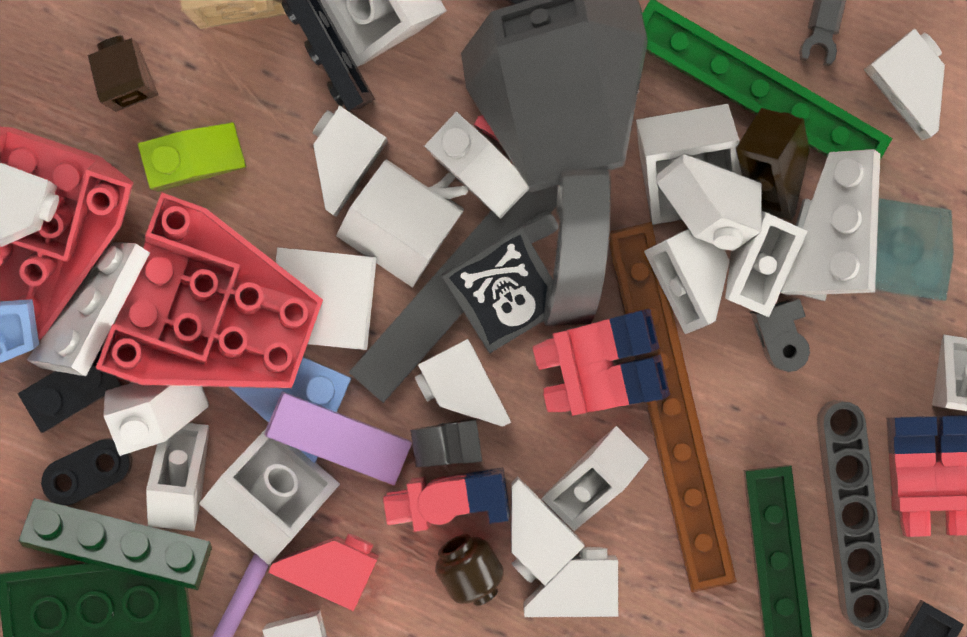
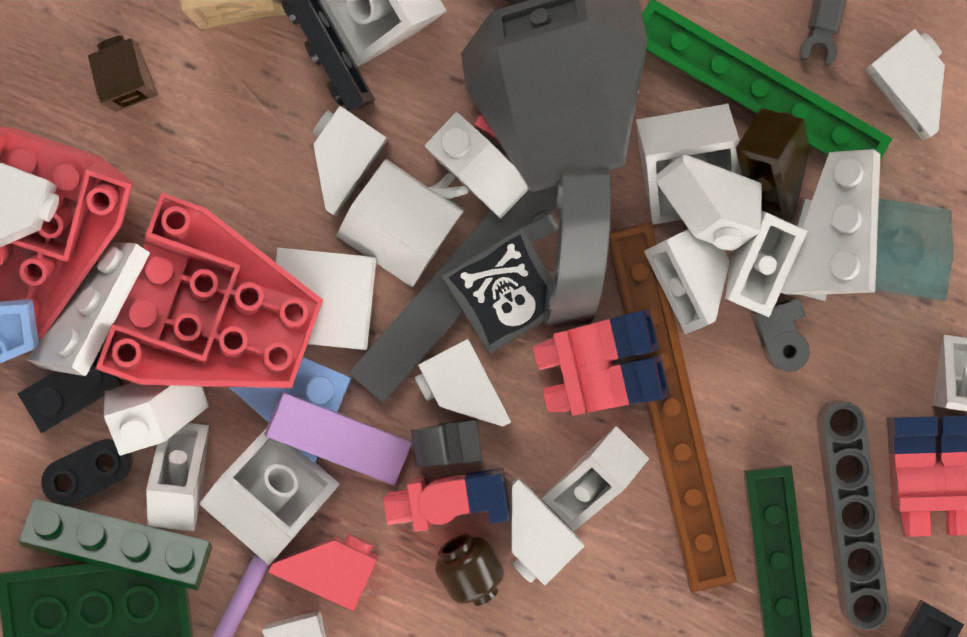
lime slope [137,122,246,192] -> none
white slope [523,547,618,617] -> none

